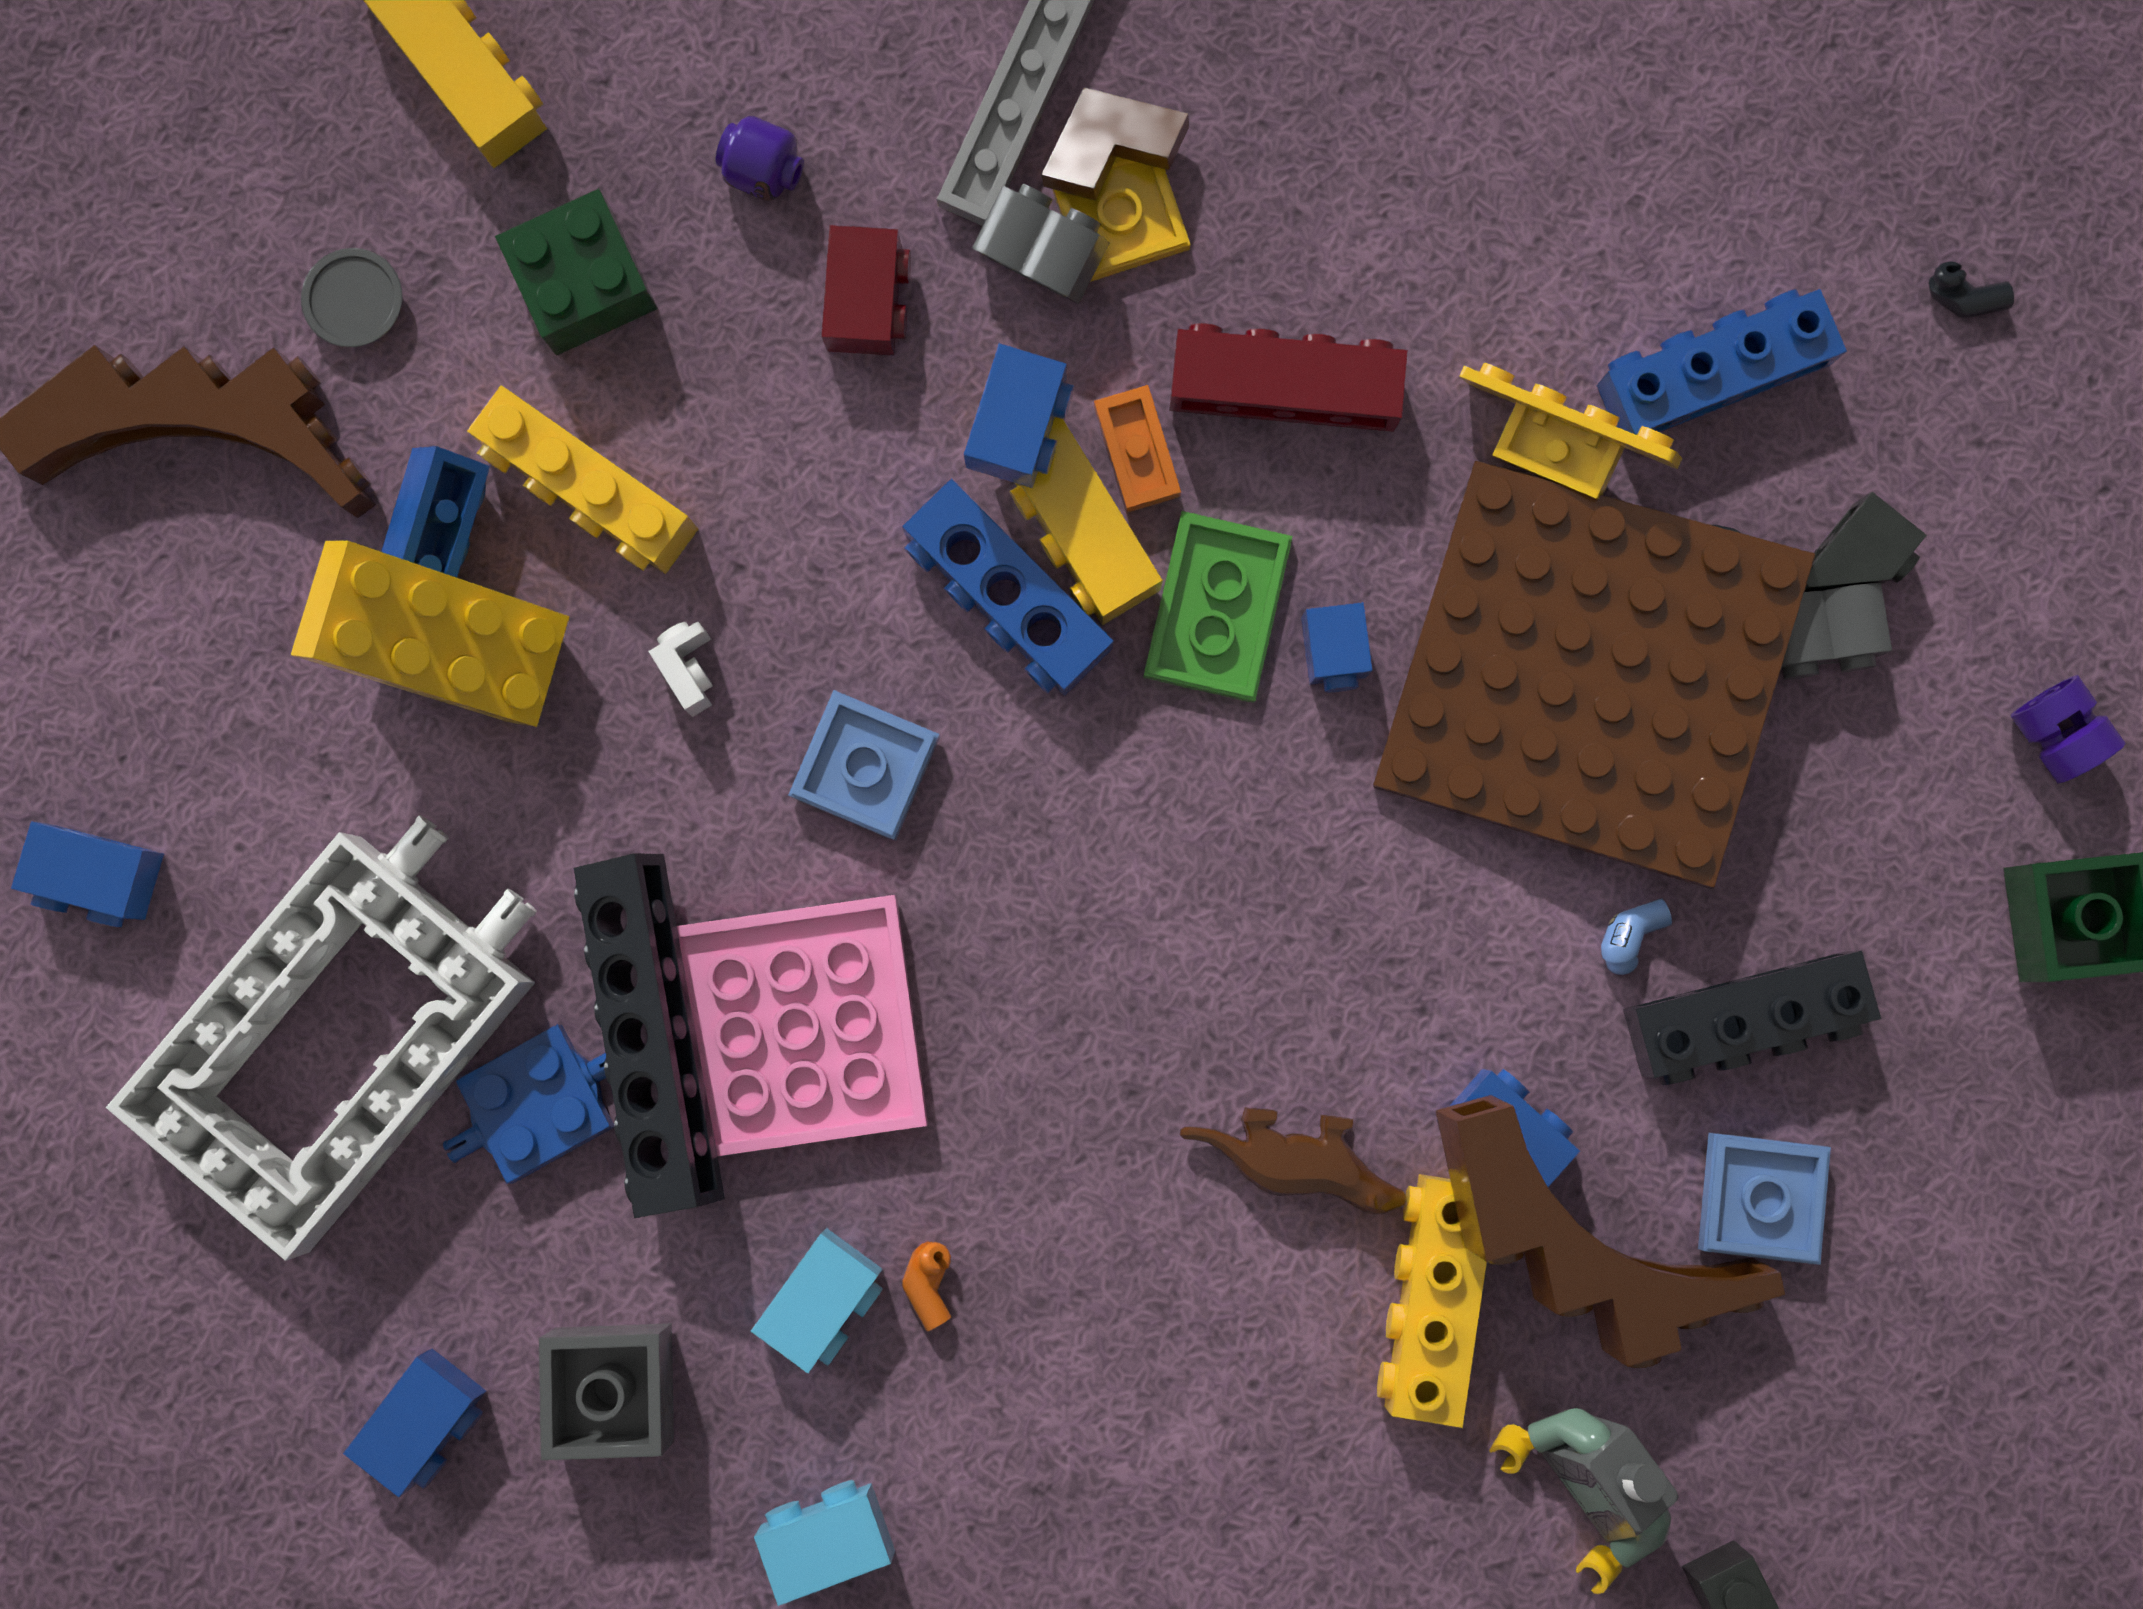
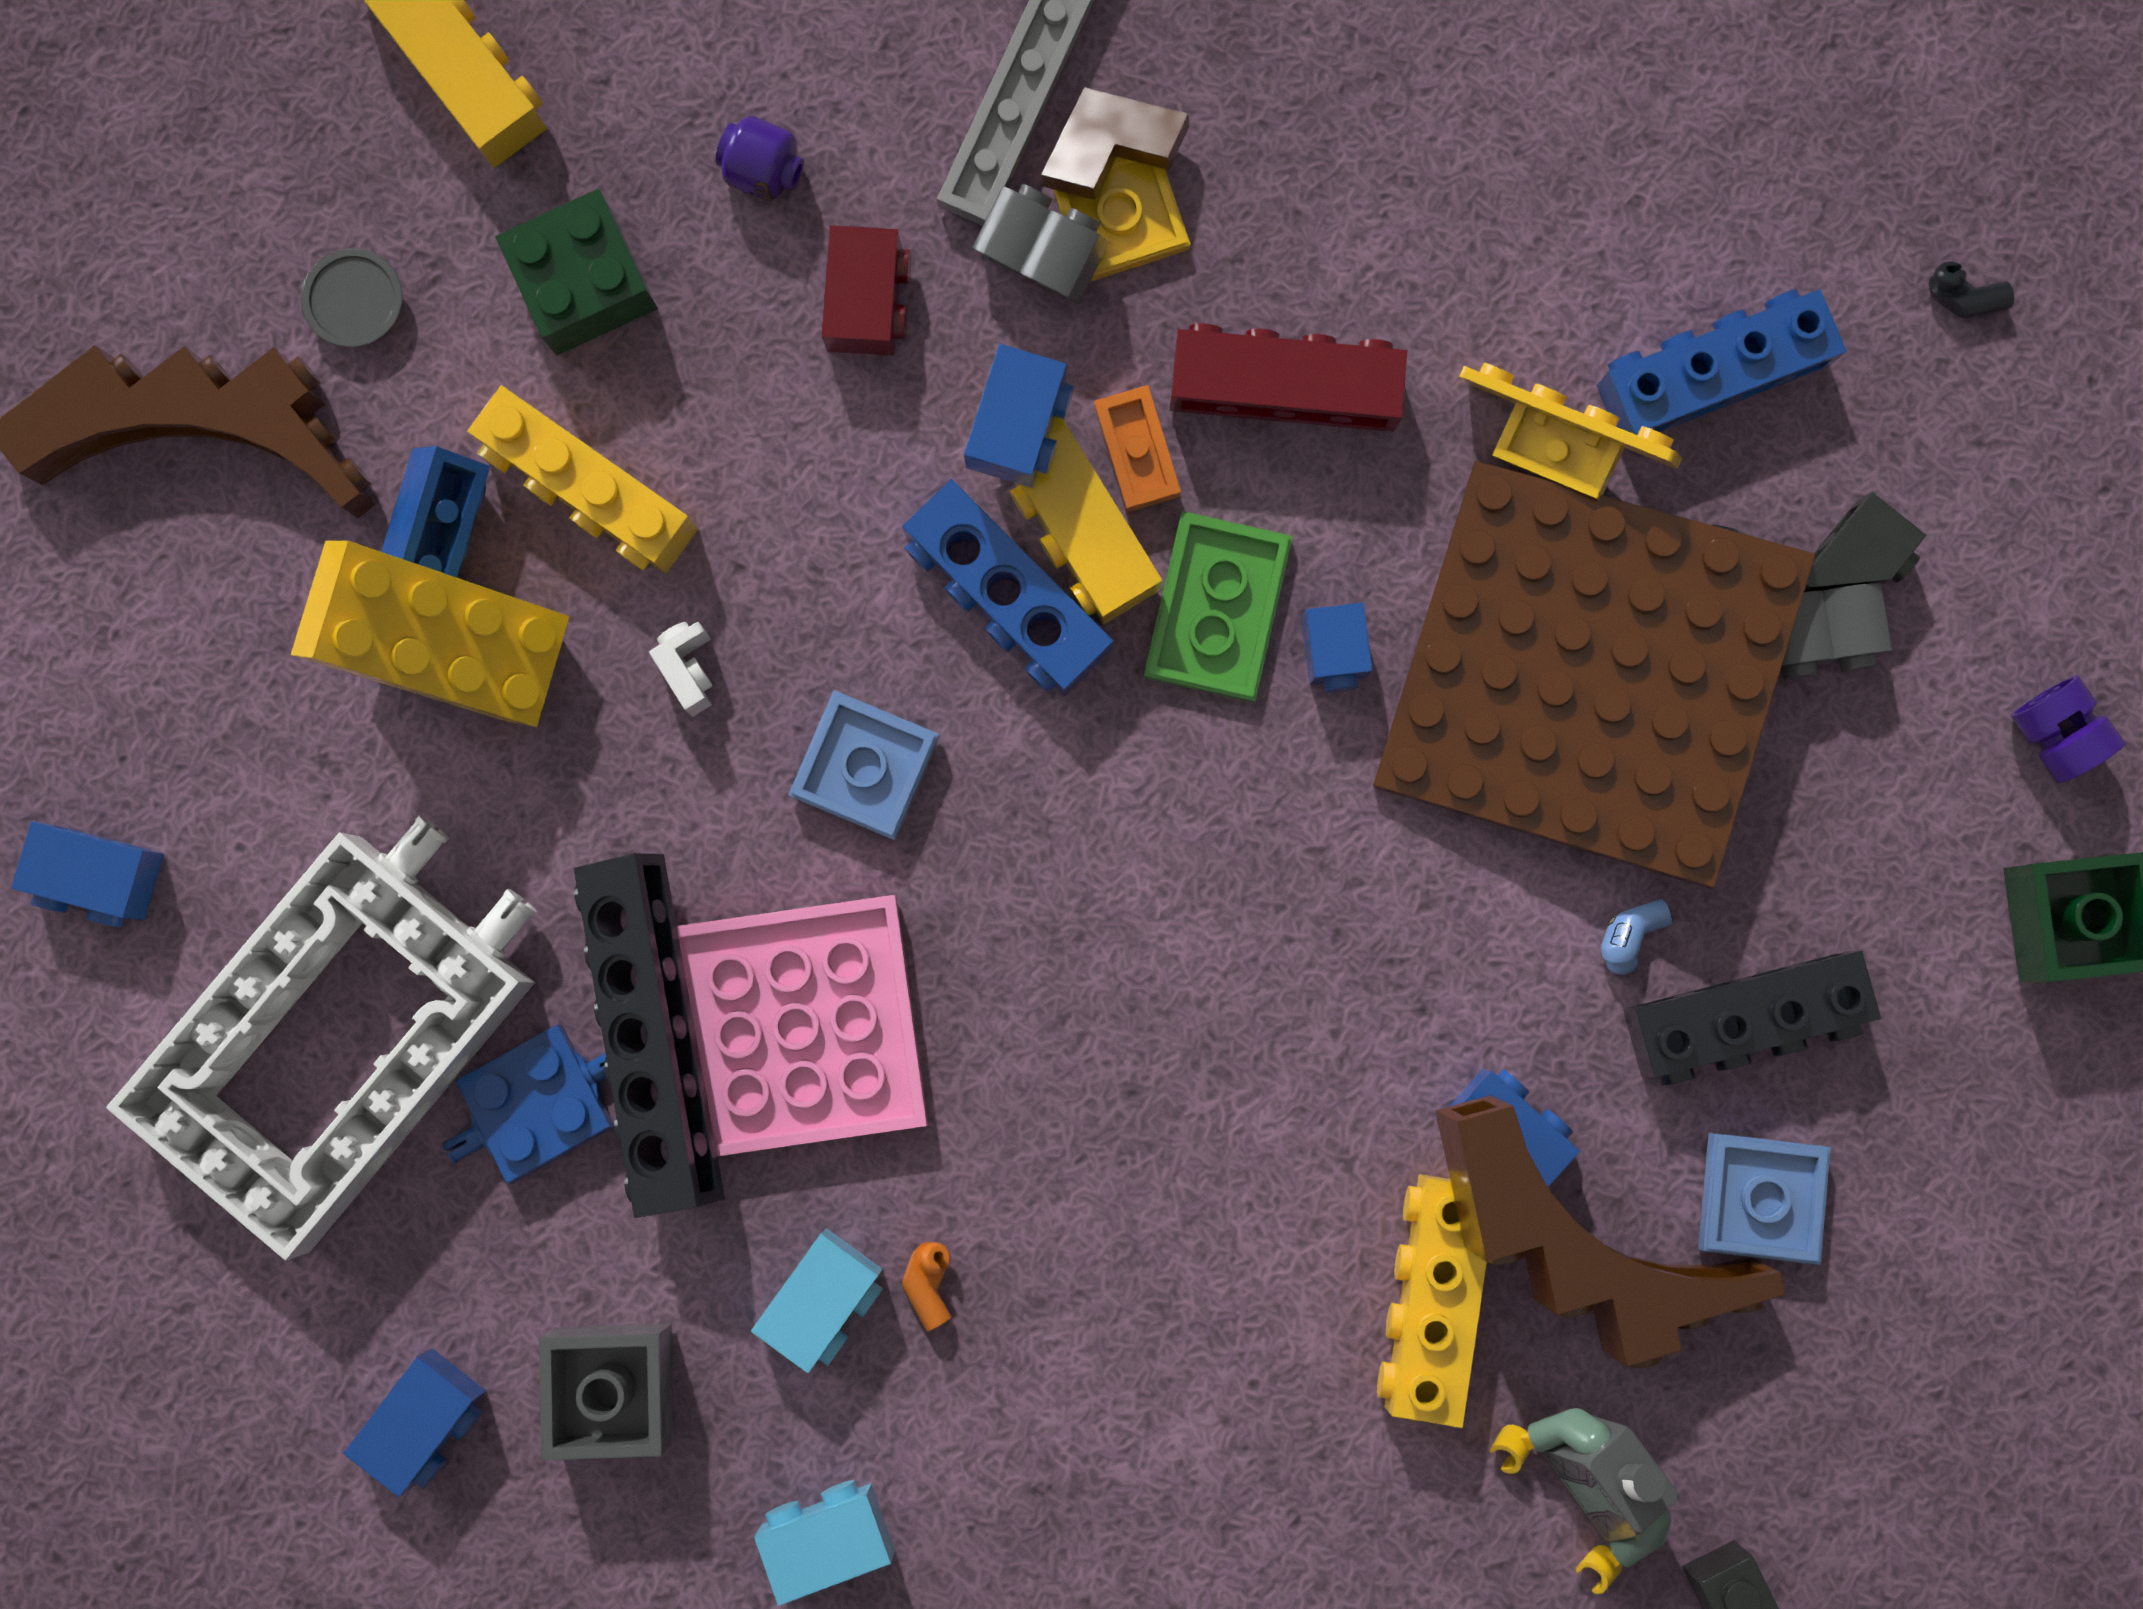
reddish brown animal [1179,1107,1406,1215] -> none

